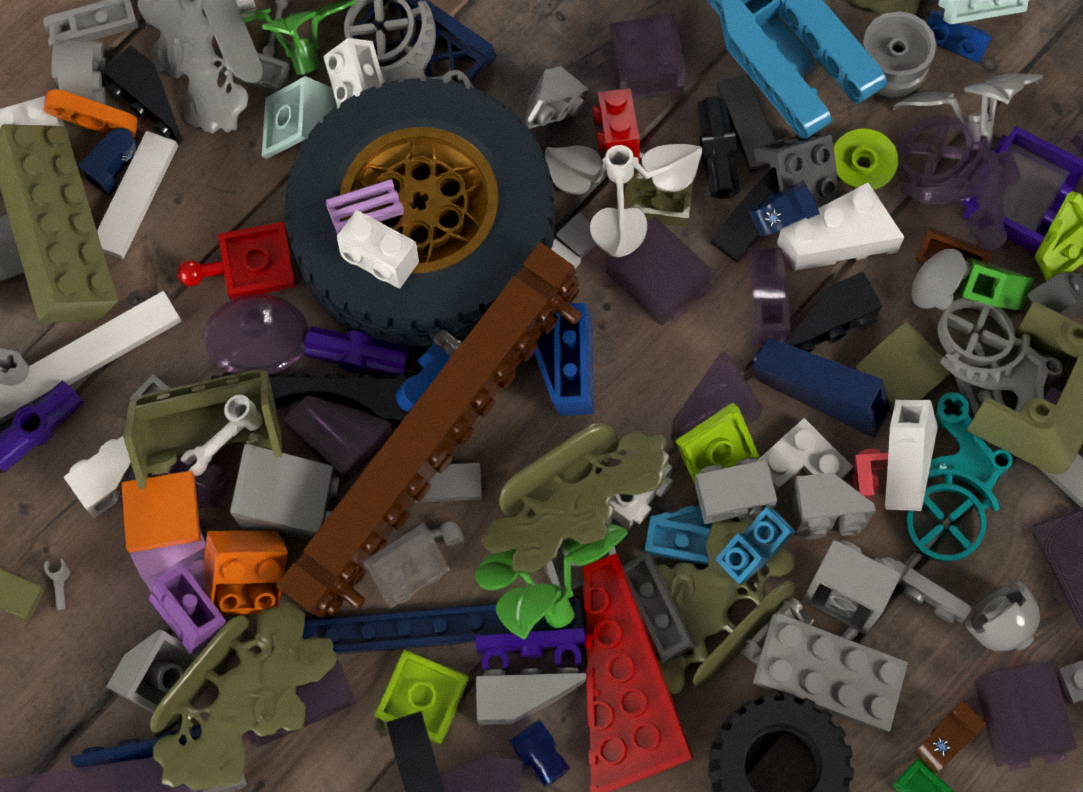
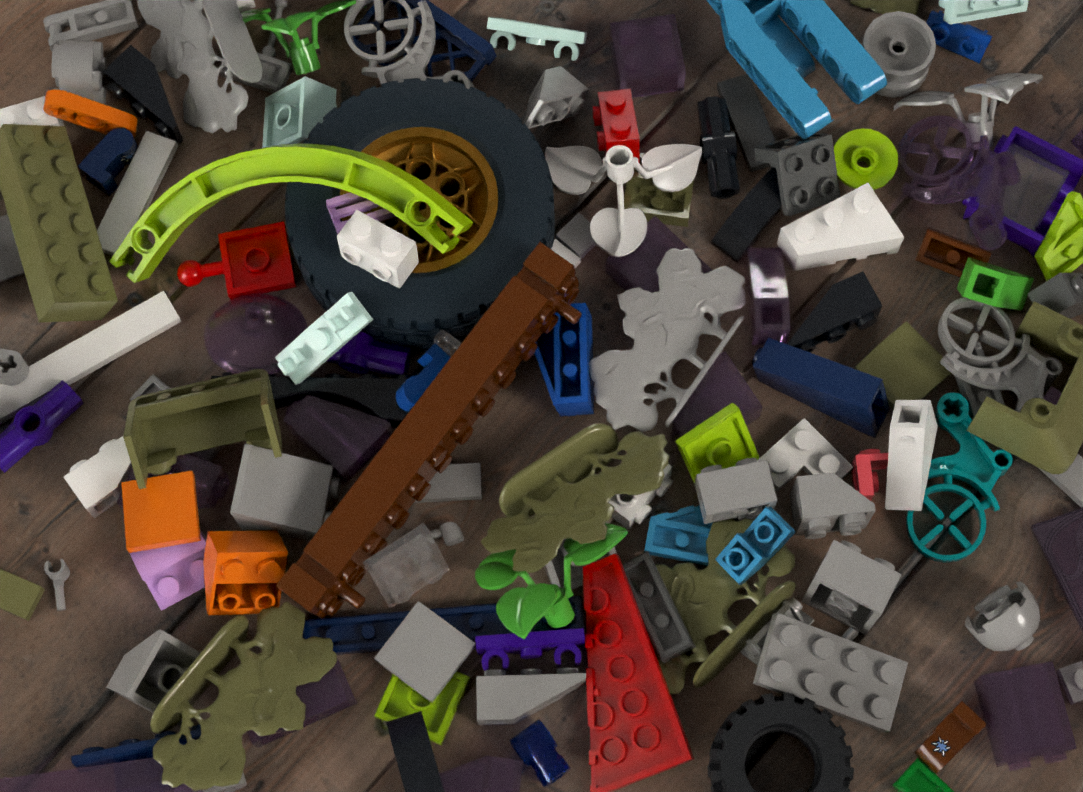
medium lavender brick [149,565,226,655] -> none
white brick [180,395,263,476] -> none
white brick [323,38,384,108] -> none
dark blue leg [749,180,820,236] -> none
light grey hinge [882,557,971,624] -> none
light grey dish [911,249,971,310] -> none
none -> lime piece [109,143,474,283]
none -> light aqua plate [275,292,374,385]
none -> light grey tile [374,601,476,703]
none -> light aqua plate [487,17,587,61]
none -> light grey plant [589,248,746,431]

